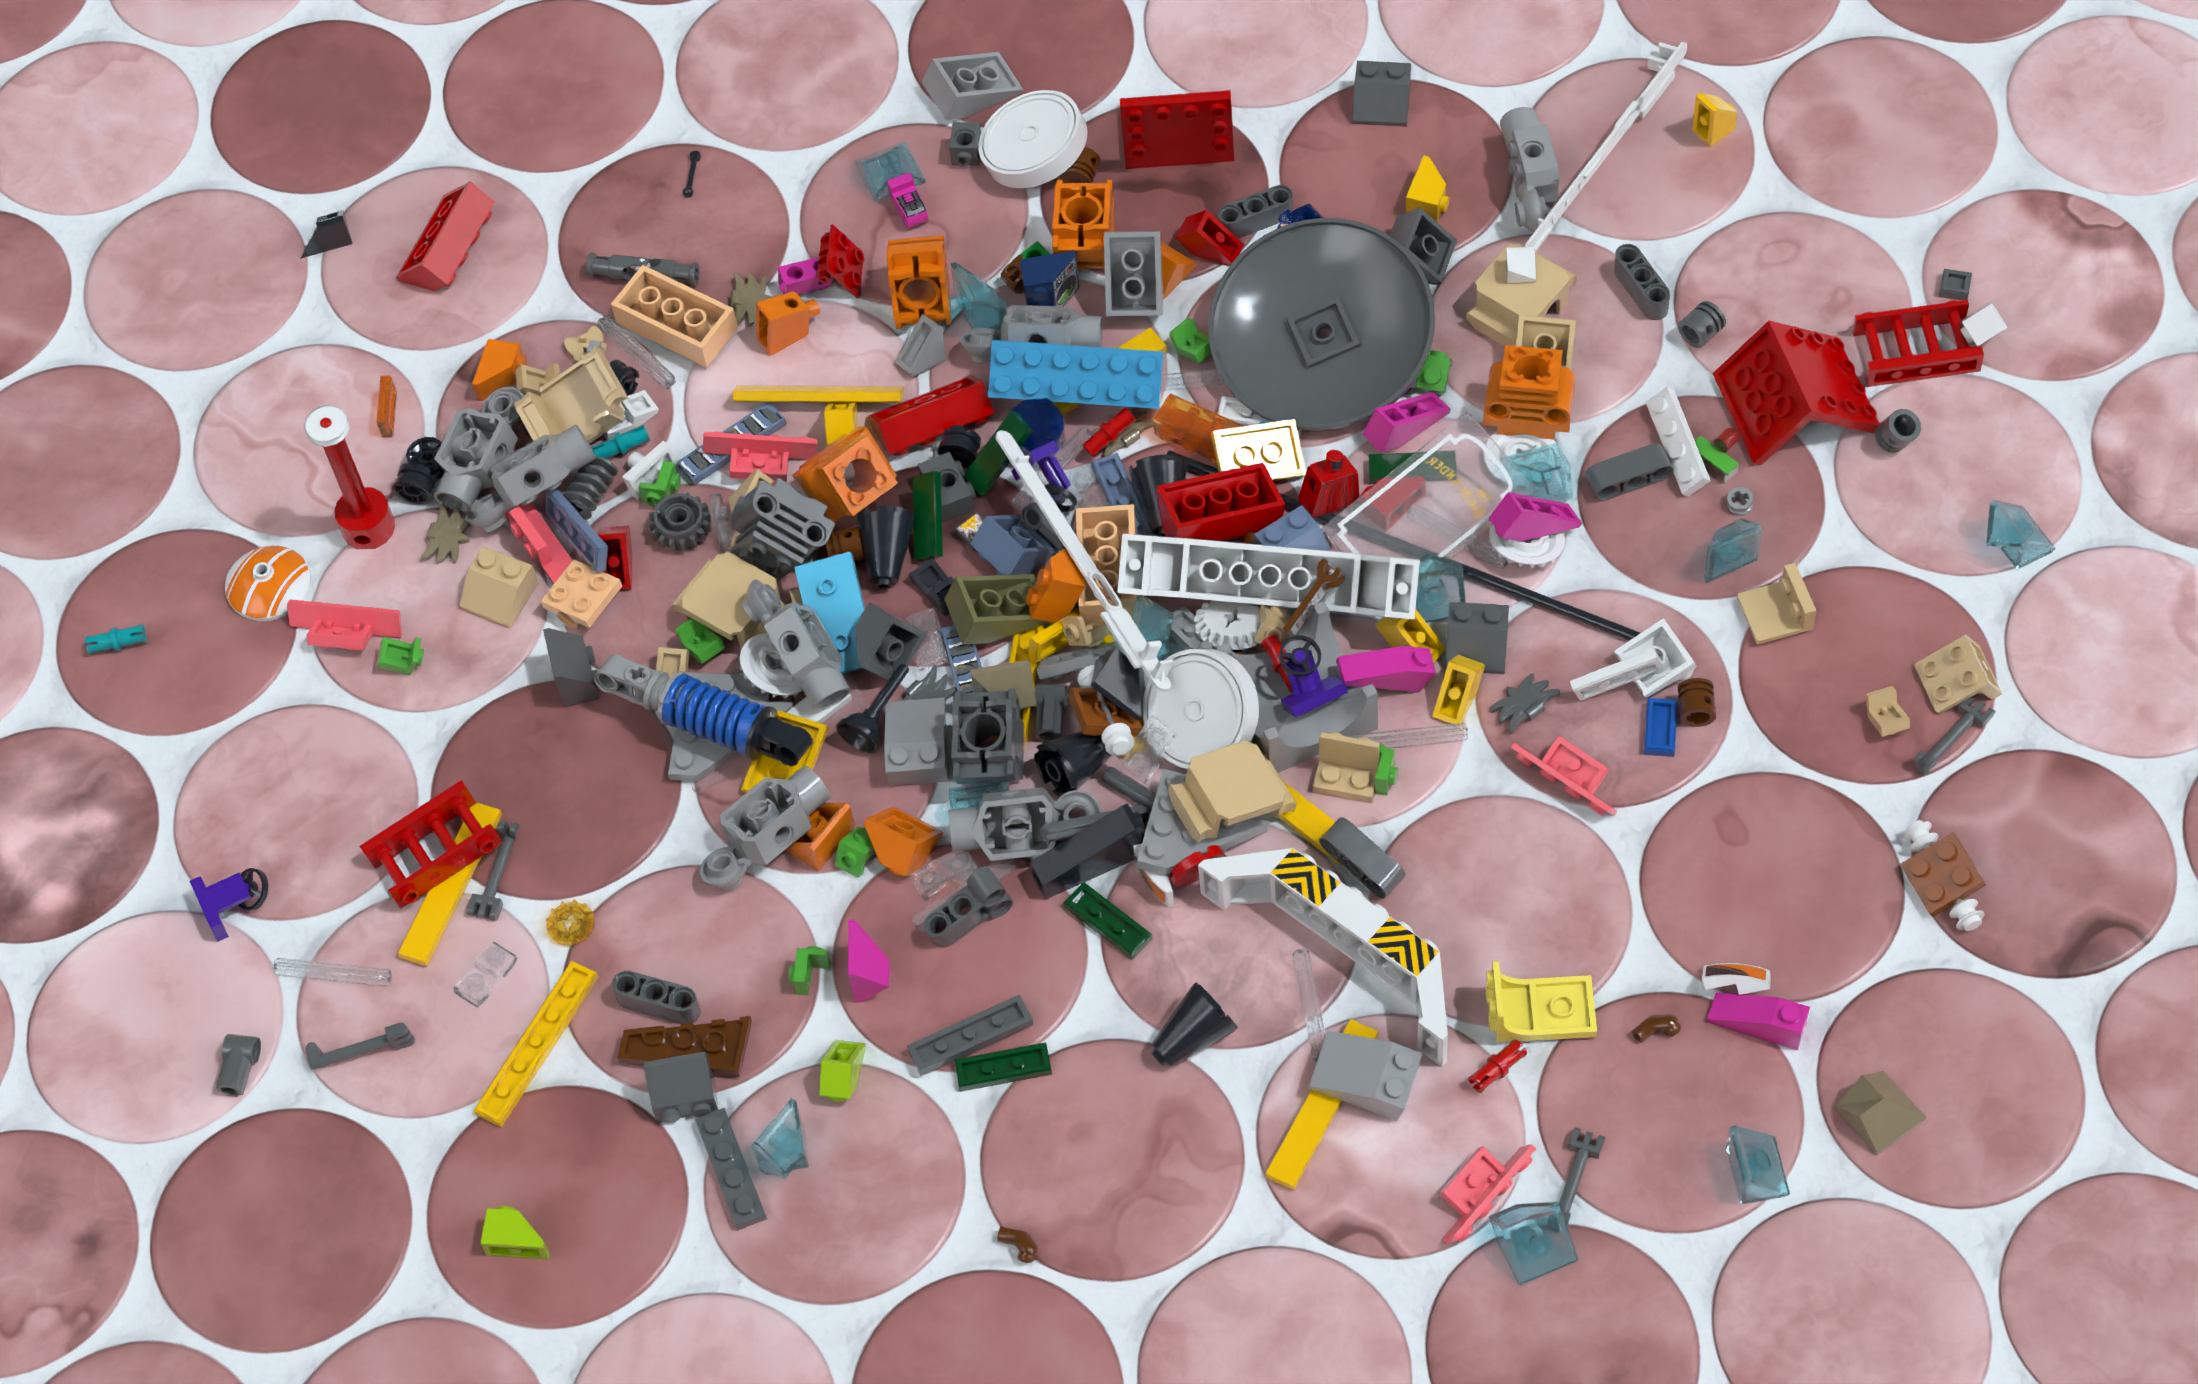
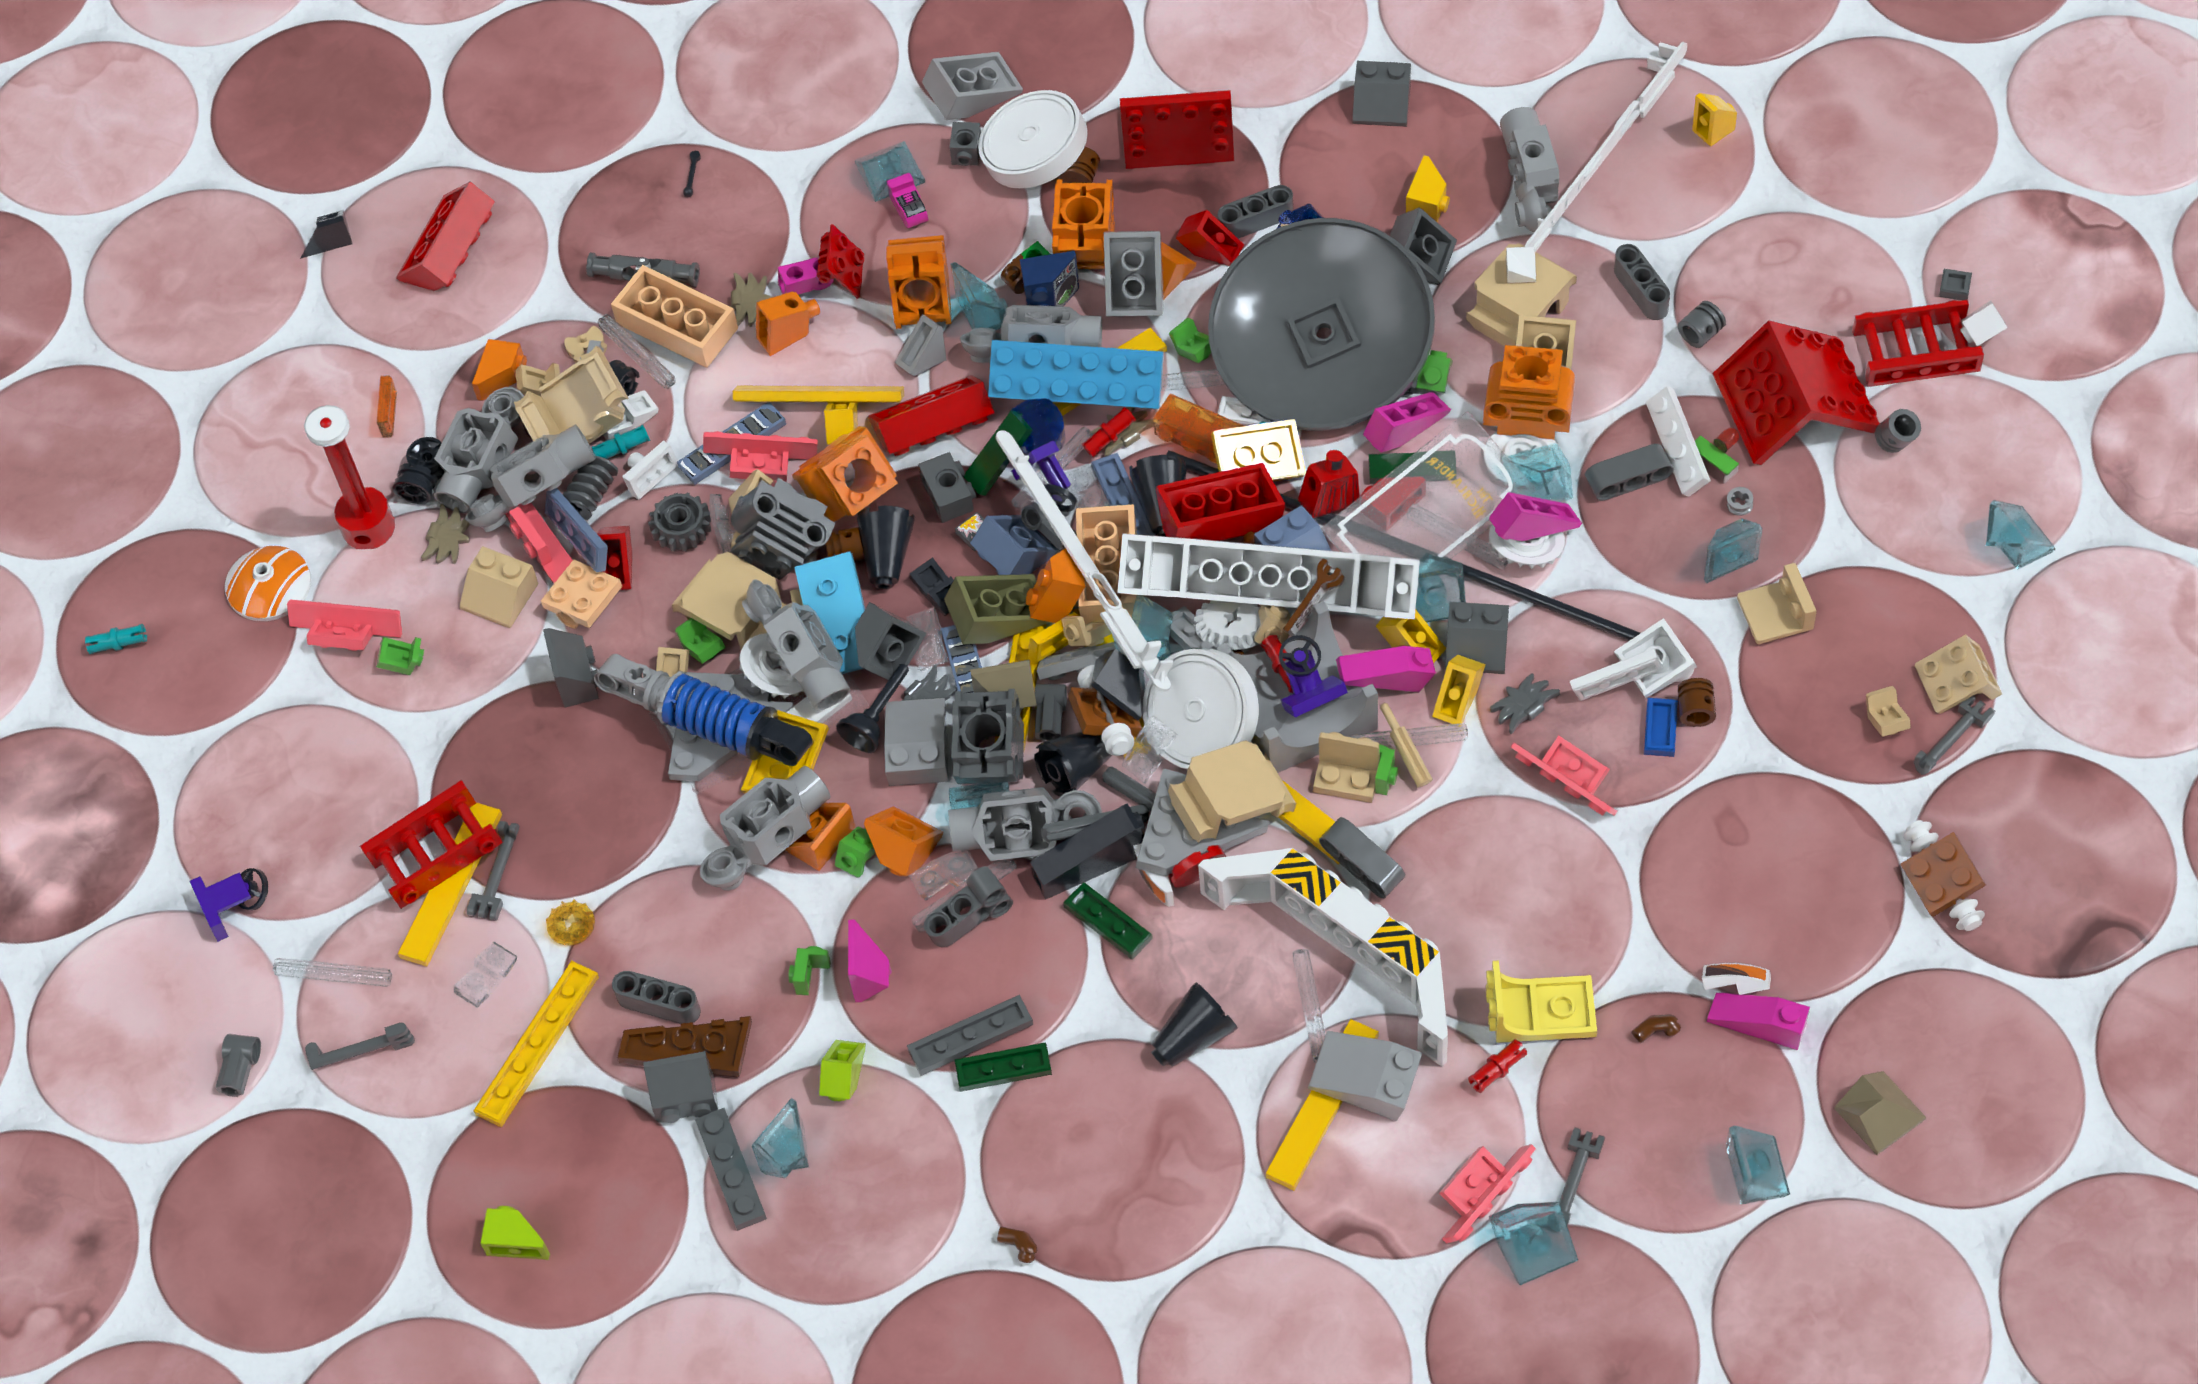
bright green bracket [638,461,681,506] -> none
dark green tile [913,471,943,562] -> none
black wheel [937,425,981,467] -> none
none -> tan axle [1380,703,1433,788]

